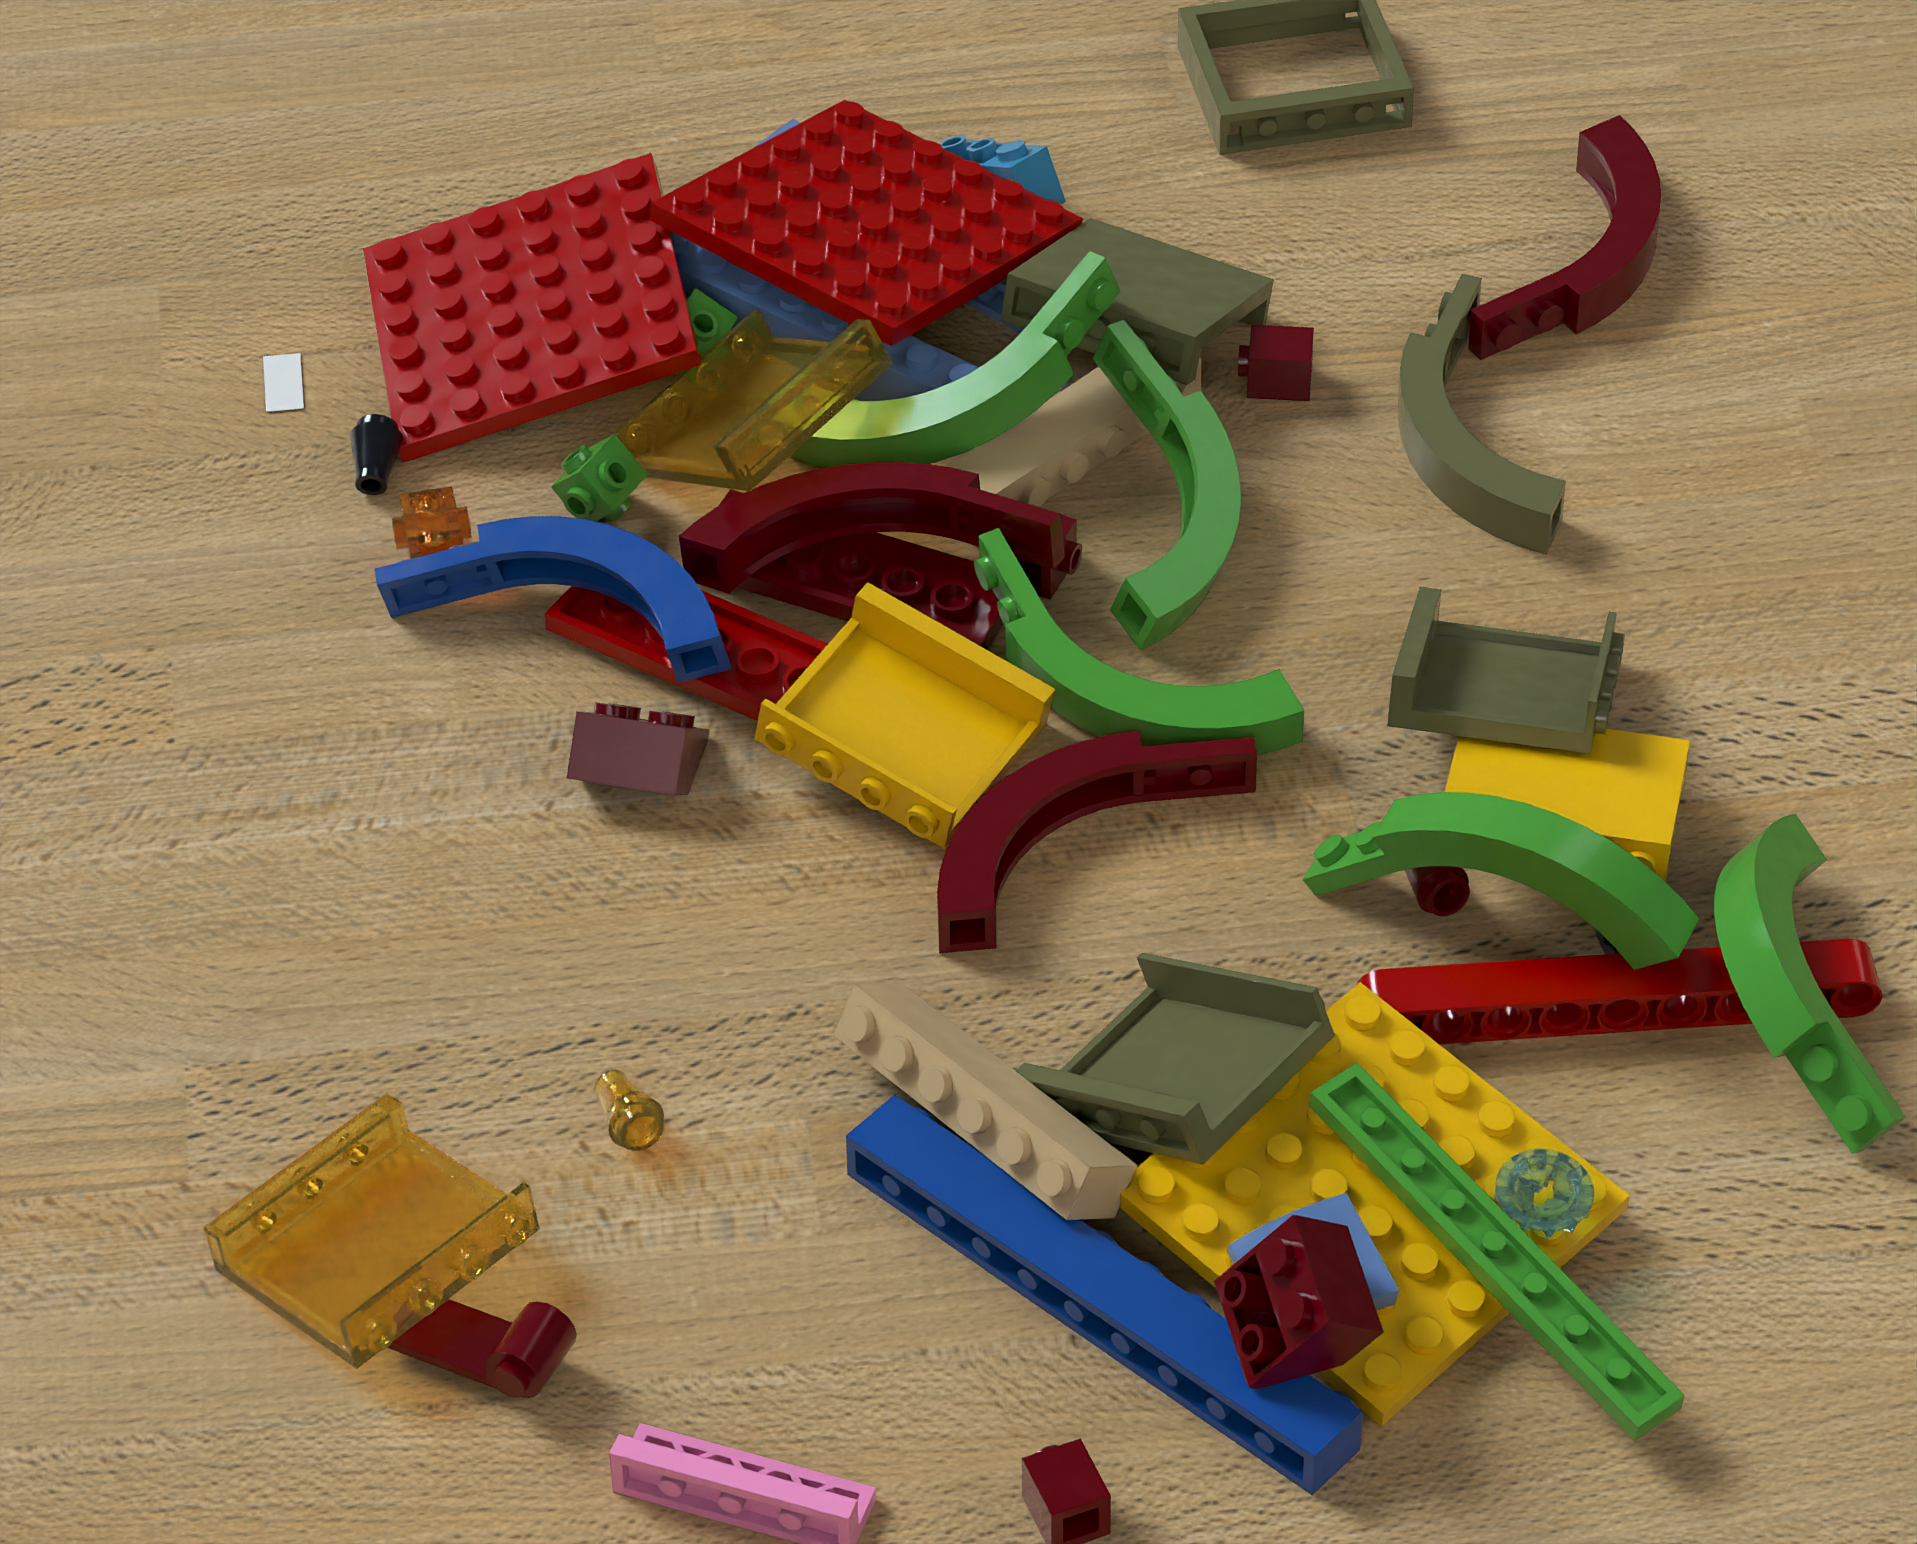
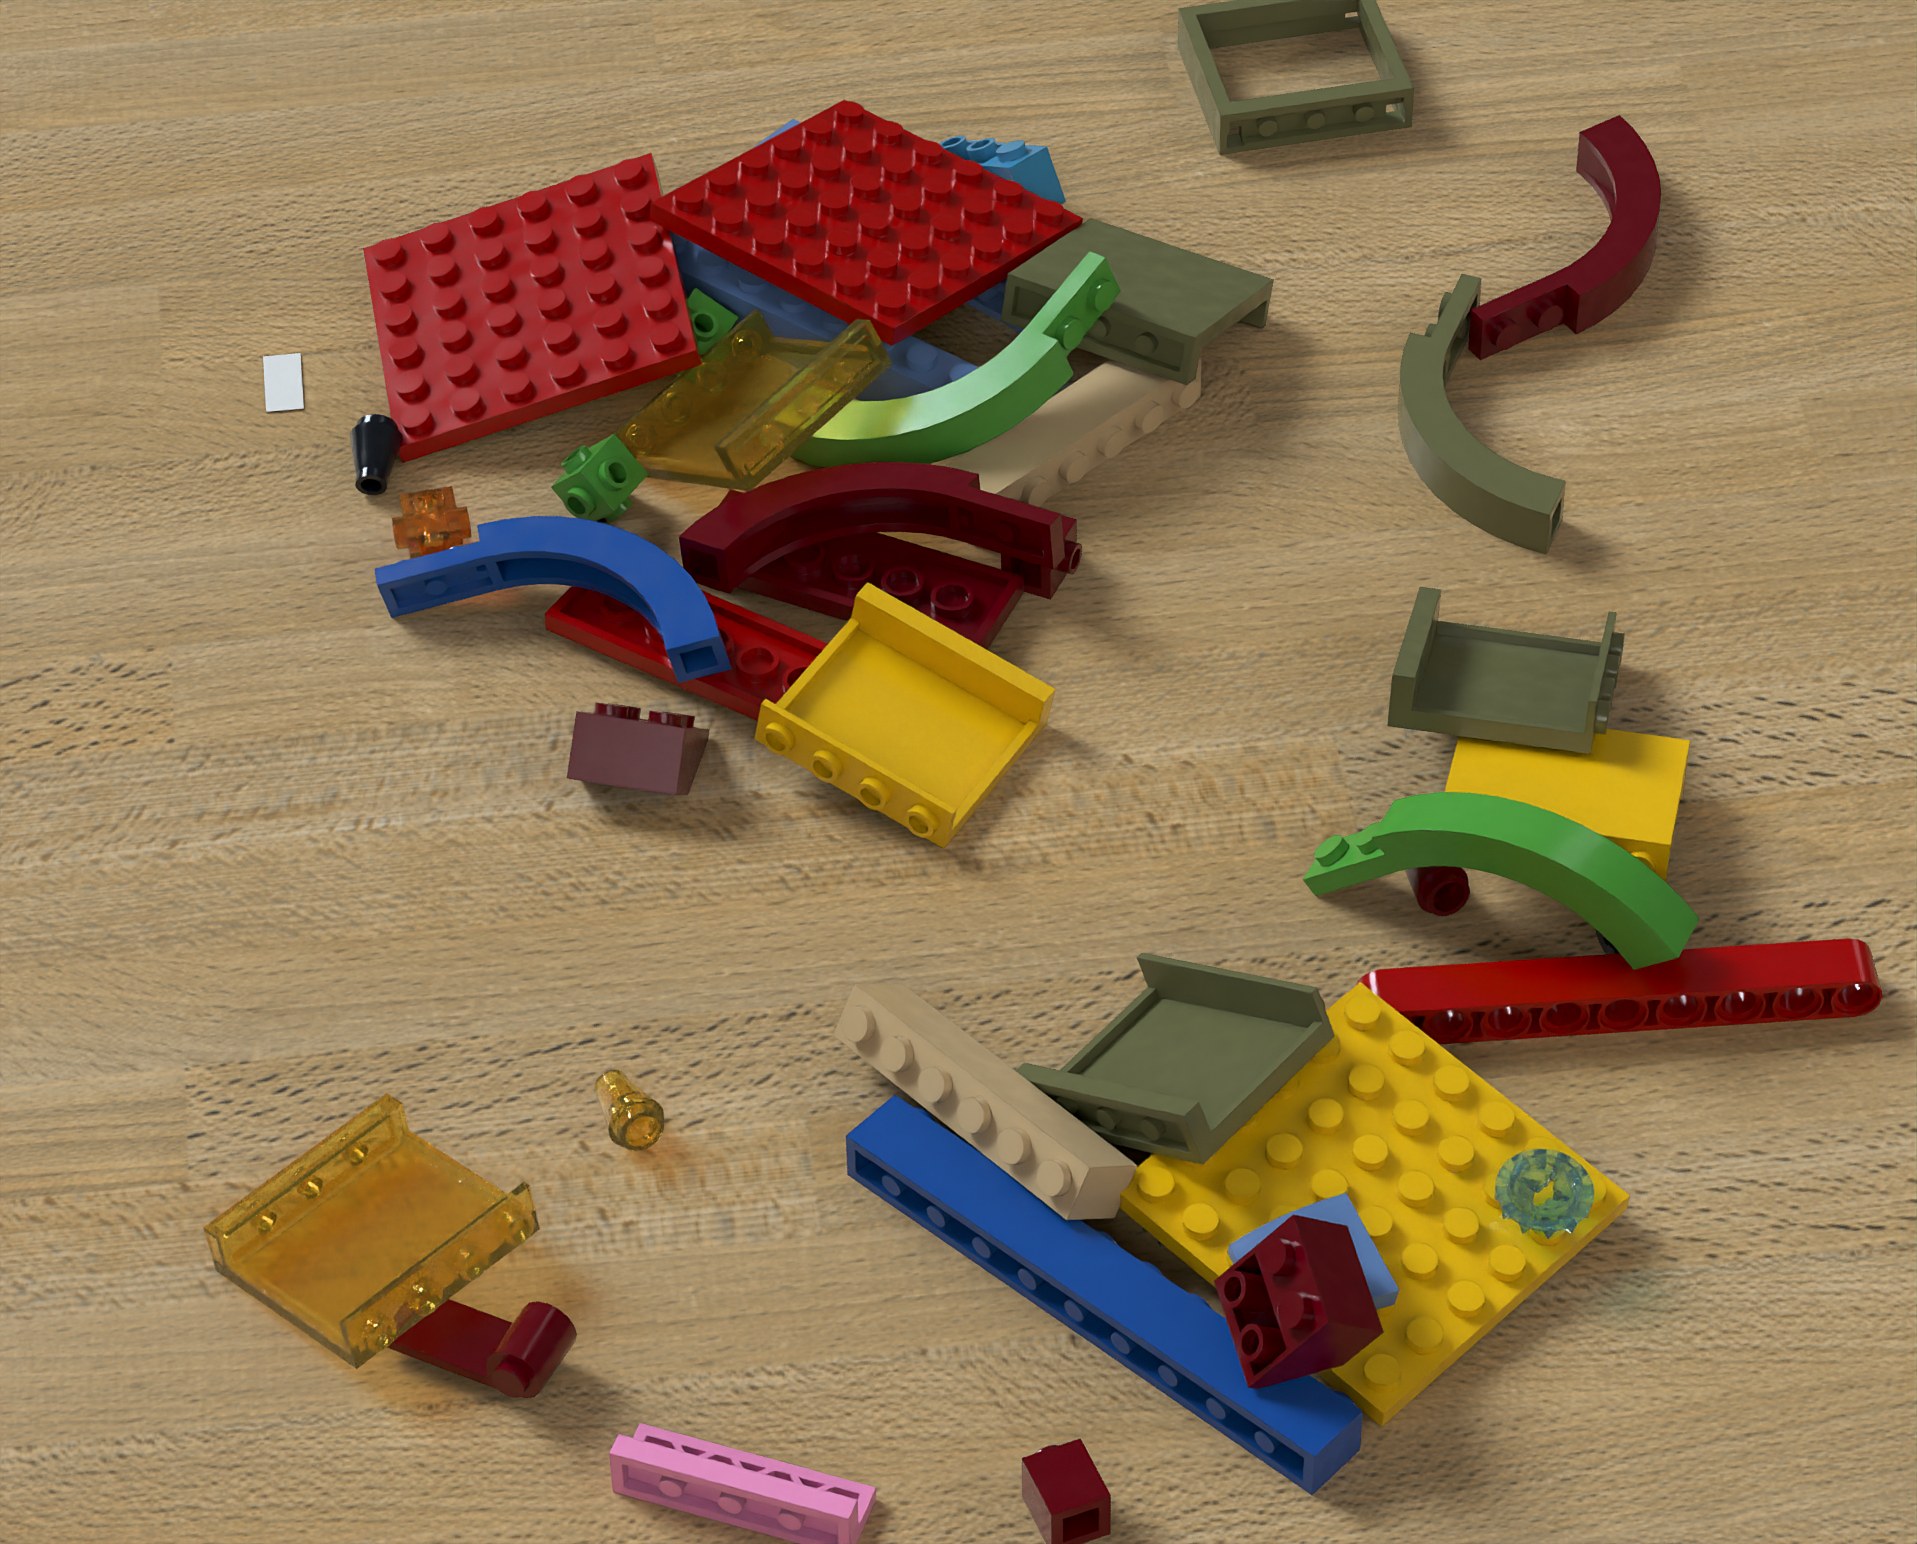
dark red arch [937,731,1257,954] -> none
bright green arch [974,528,1304,755] -> none
bright green arch [1093,320,1241,650] -> none
dark red brick [1238,324,1314,401] -> none
bright green plate [1309,1063,1685,1441] -> none
bright green arch [1714,814,1906,1154] -> none

